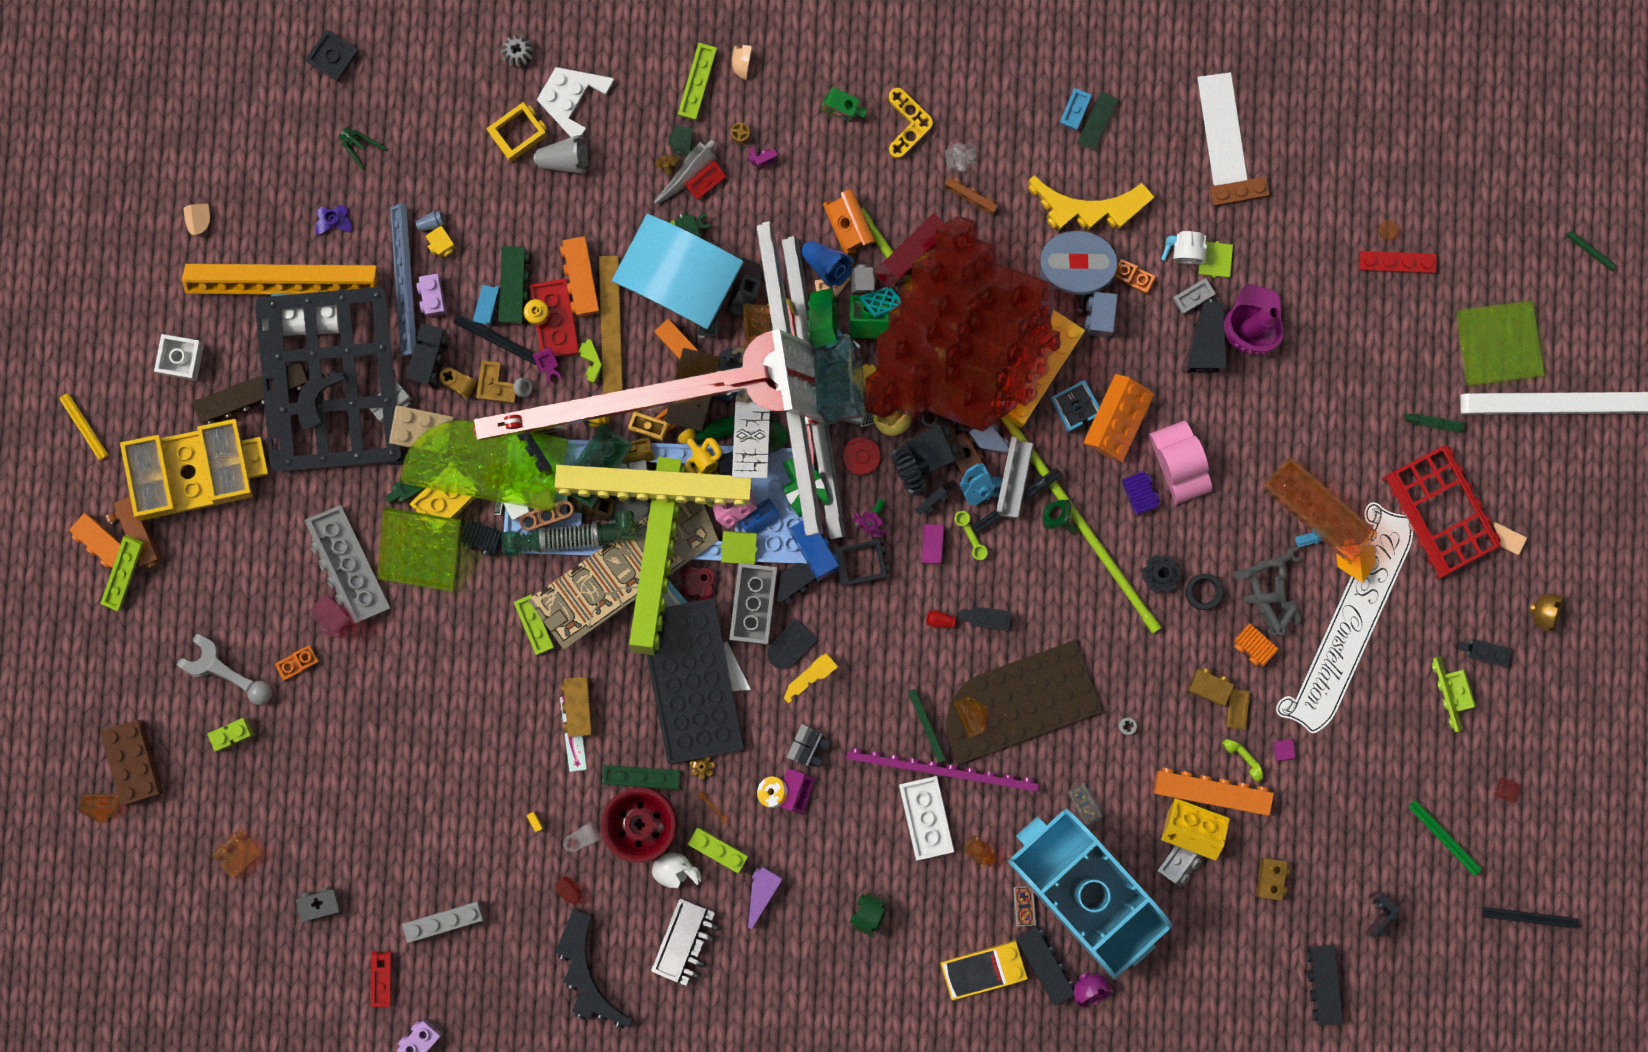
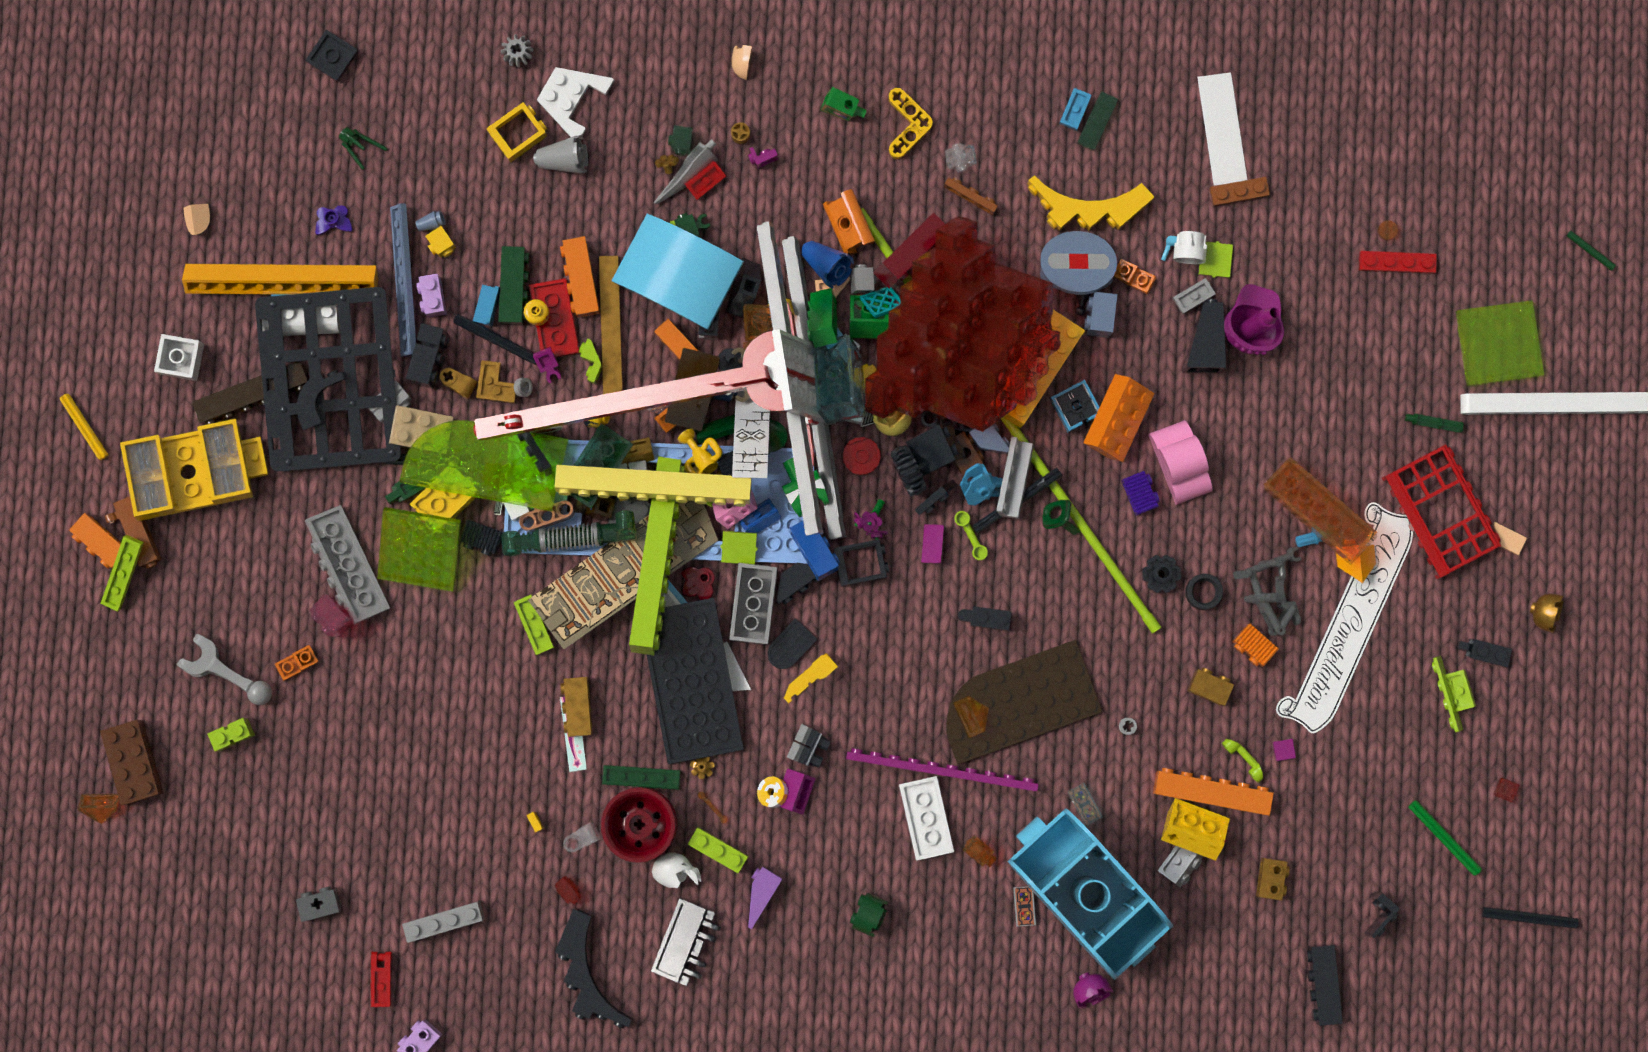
clear orange plate [212,828,263,879] -> none
pearl gold slope [627,412,670,444] -> none
lime plate [678,43,717,121] -> none
dark green tile [908,689,945,763] -> none
red cone [926,609,956,628] -> none
slope [940,940,1027,1000] -> none
black brick [1014,925,1074,1006] -> none
pearl gold tile [1225,689,1250,730] -> none

